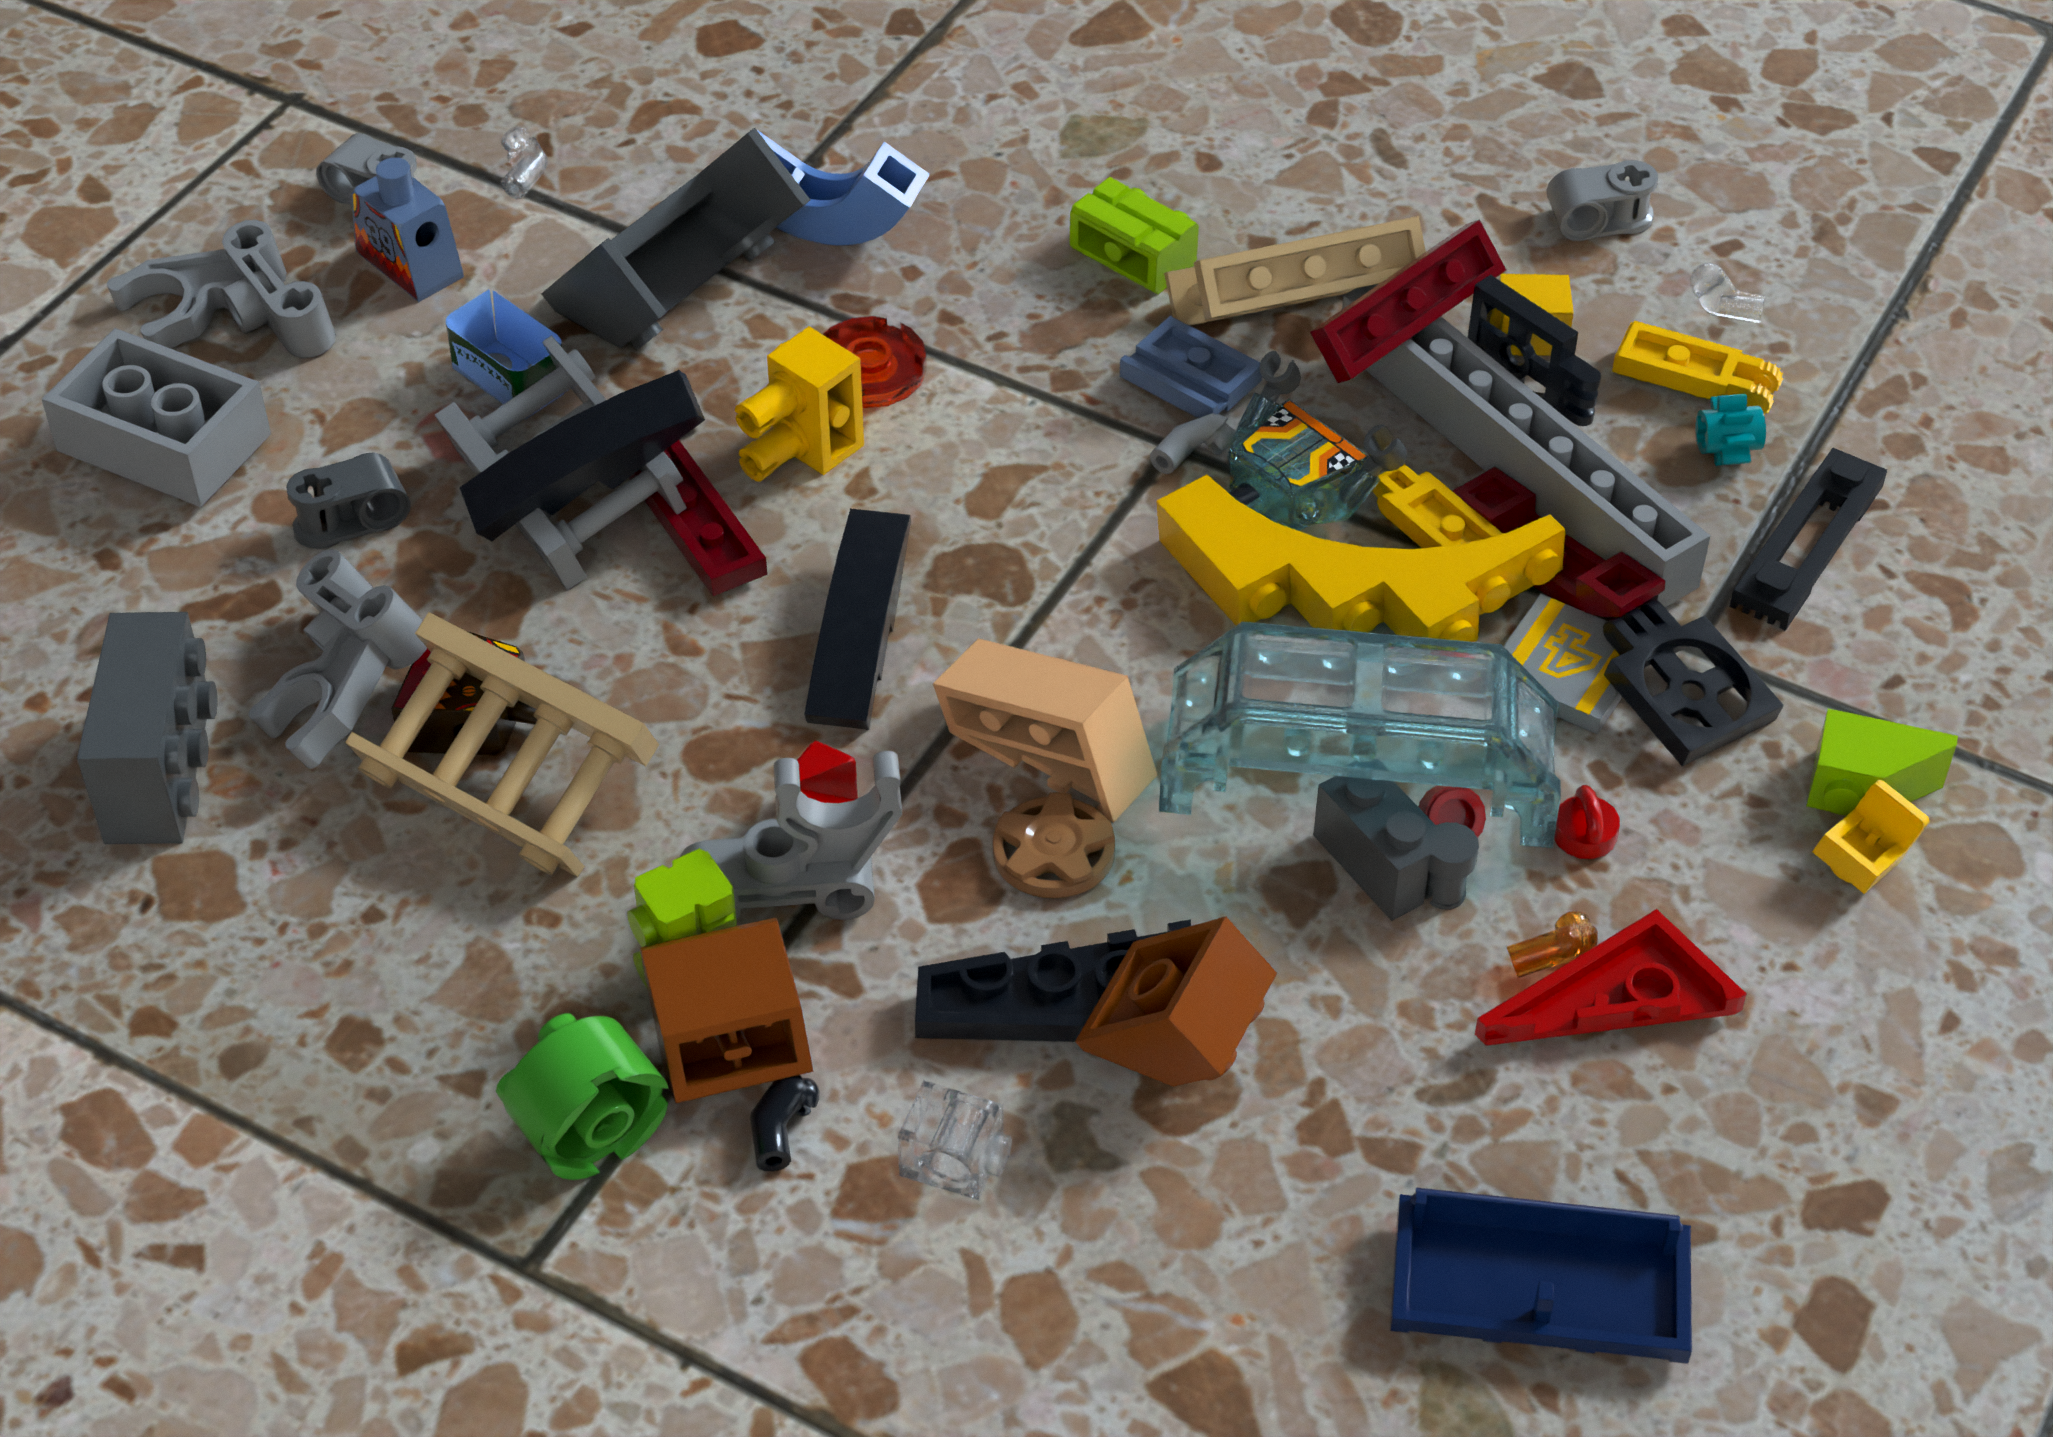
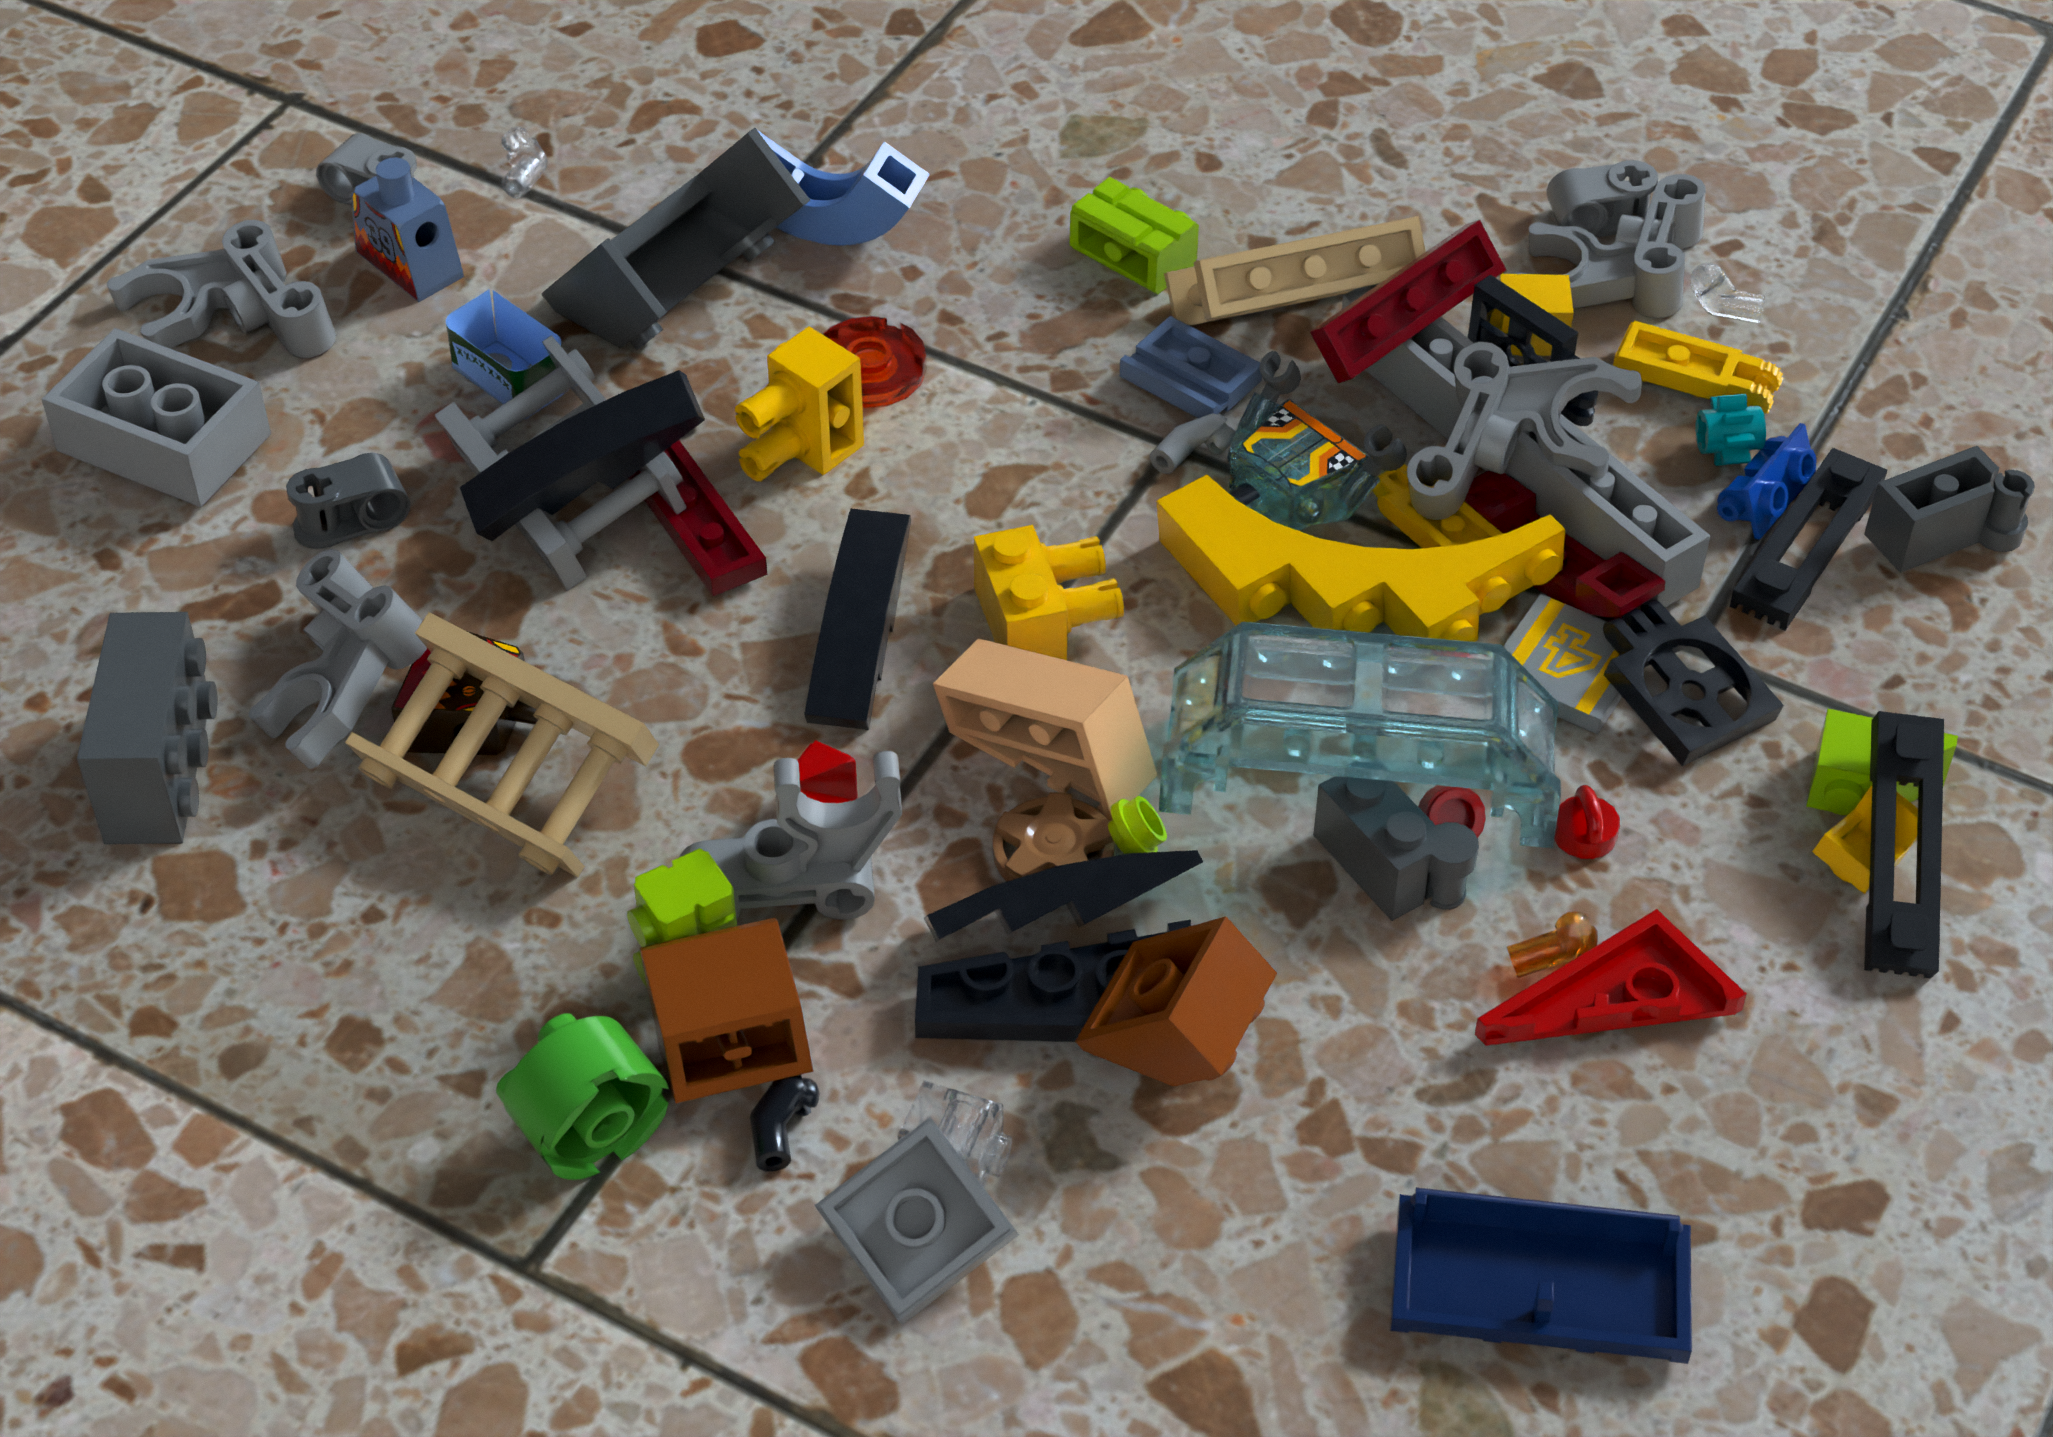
none -> light grey tile [814,1117,1019,1325]
none -> black slope [924,850,1203,942]
none -> yellow brick [974,525,1124,660]
none -> neon yellow plate [1108,796,1167,854]
none -> light grey piece [1407,342,1642,520]
none -> light grey piece [1515,174,1706,318]
none -> blue hinge [1717,423,1816,540]
none -> dark grey hinge [1864,446,2035,573]
none -> black container [1864,711,1944,978]

